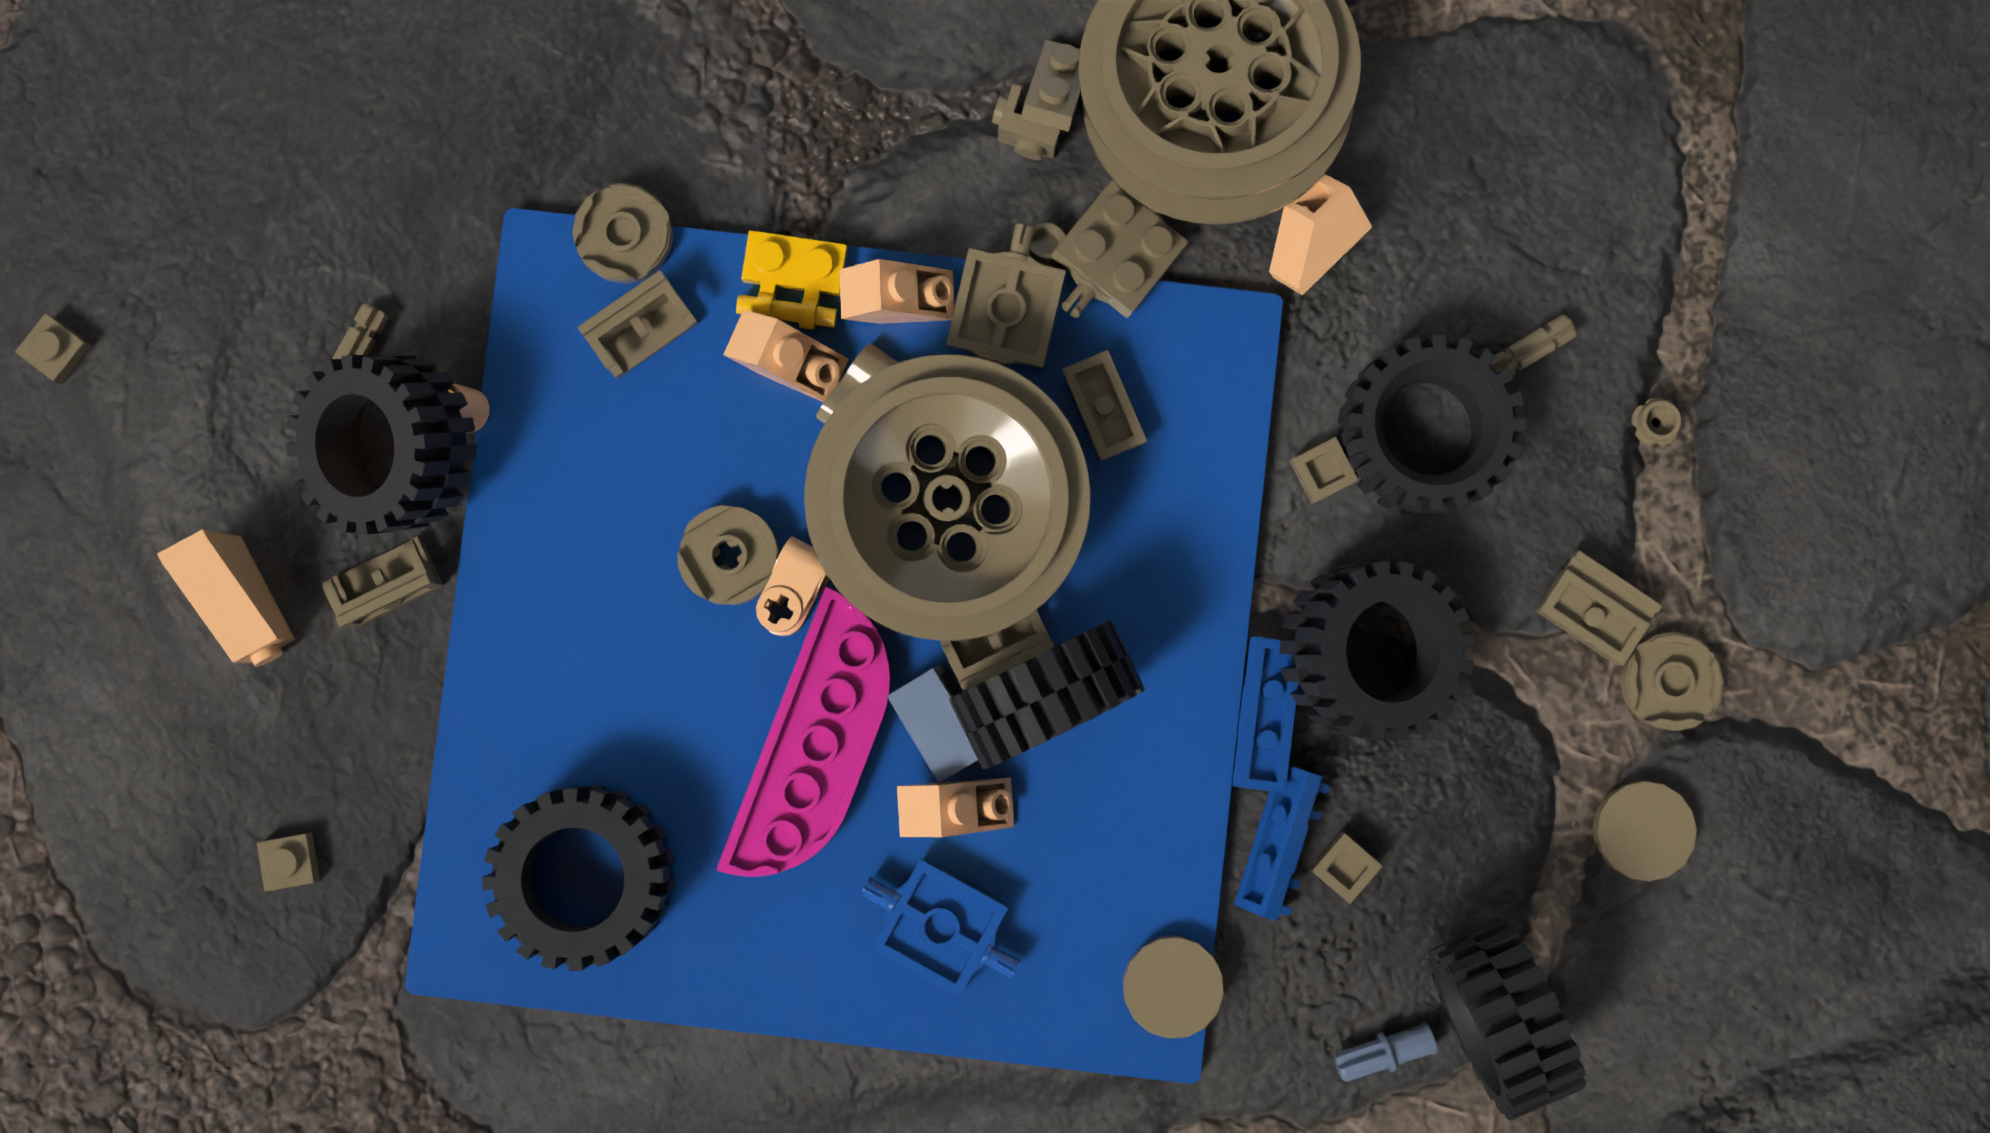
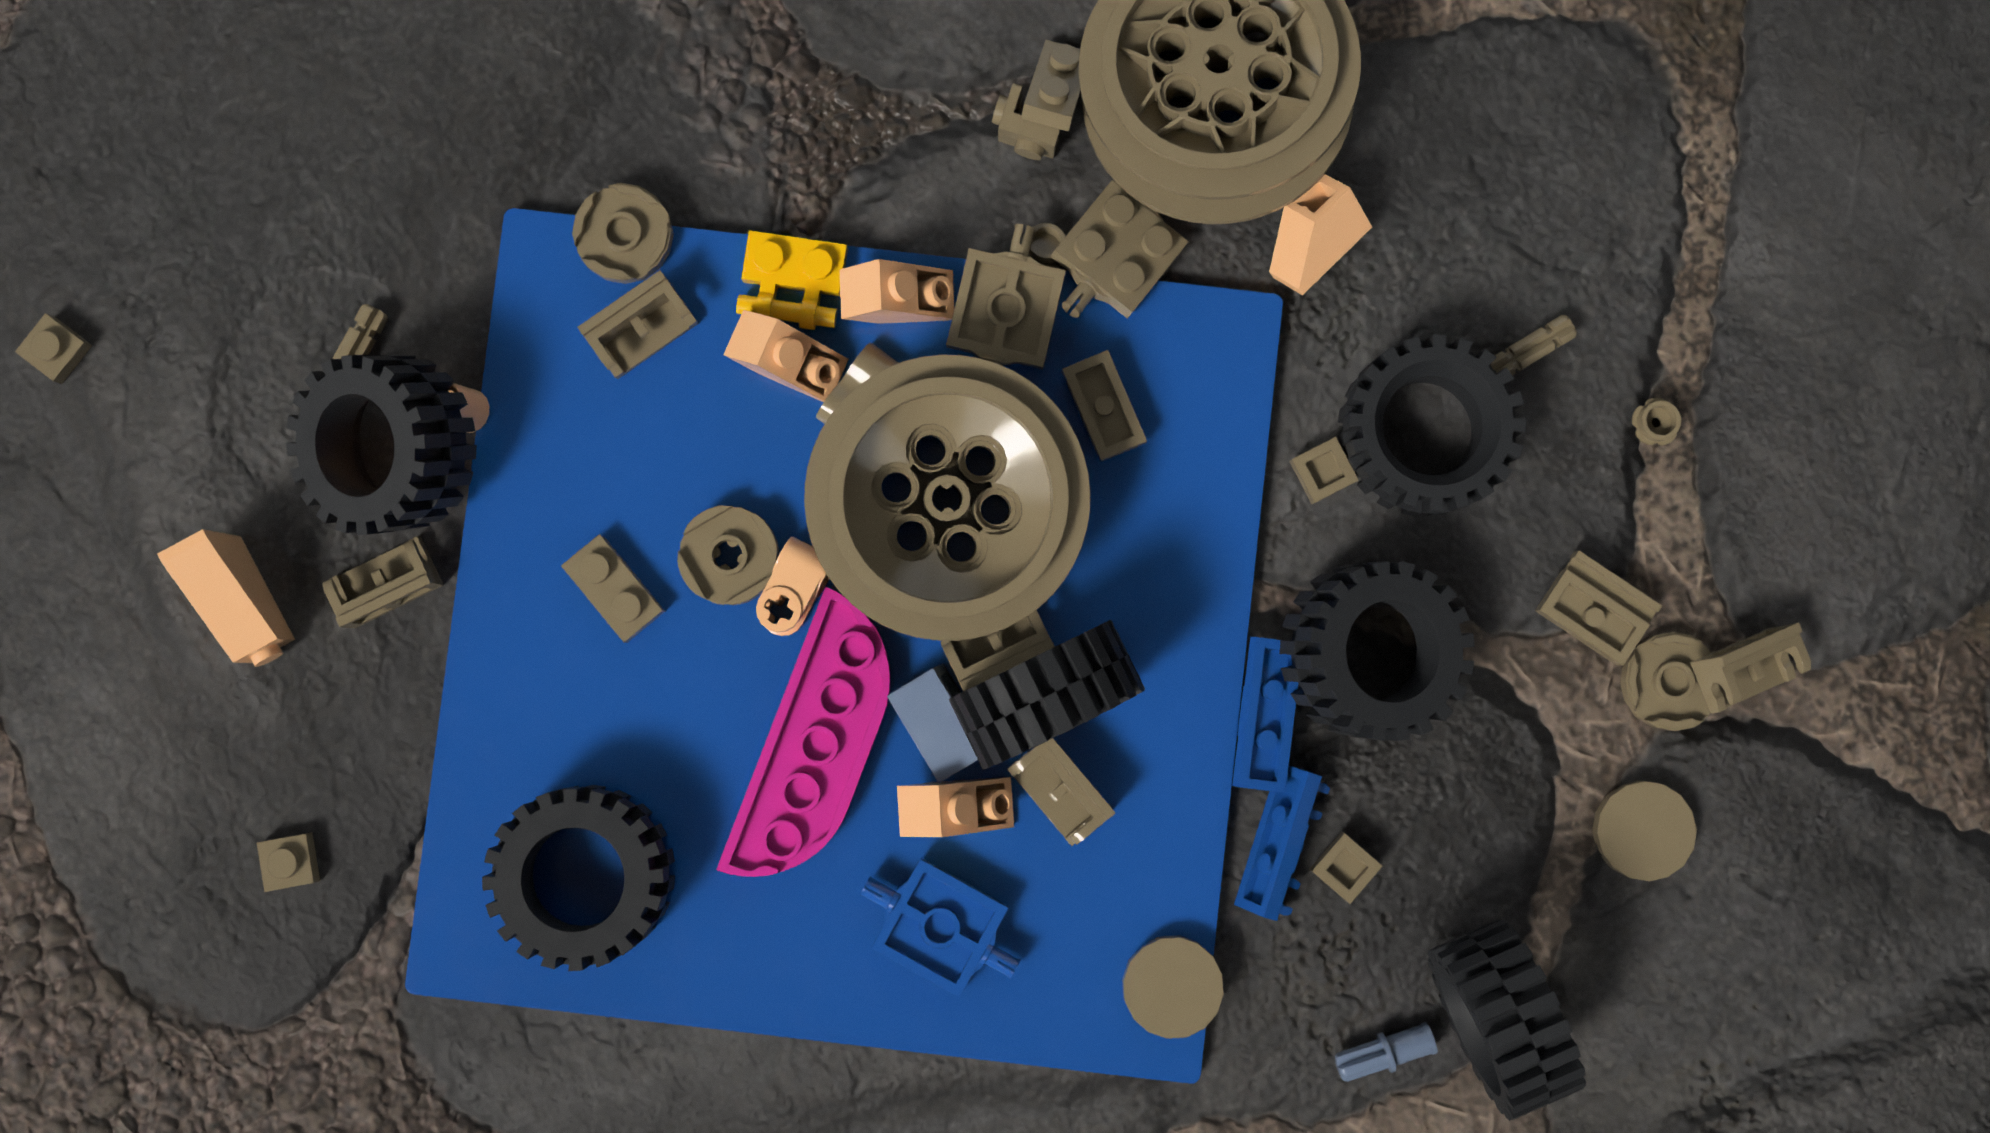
none -> dark tan plate [561,534,666,643]
none -> dark tan hinge [1007,738,1115,846]
none -> dark tan hinge [1690,622,1811,714]

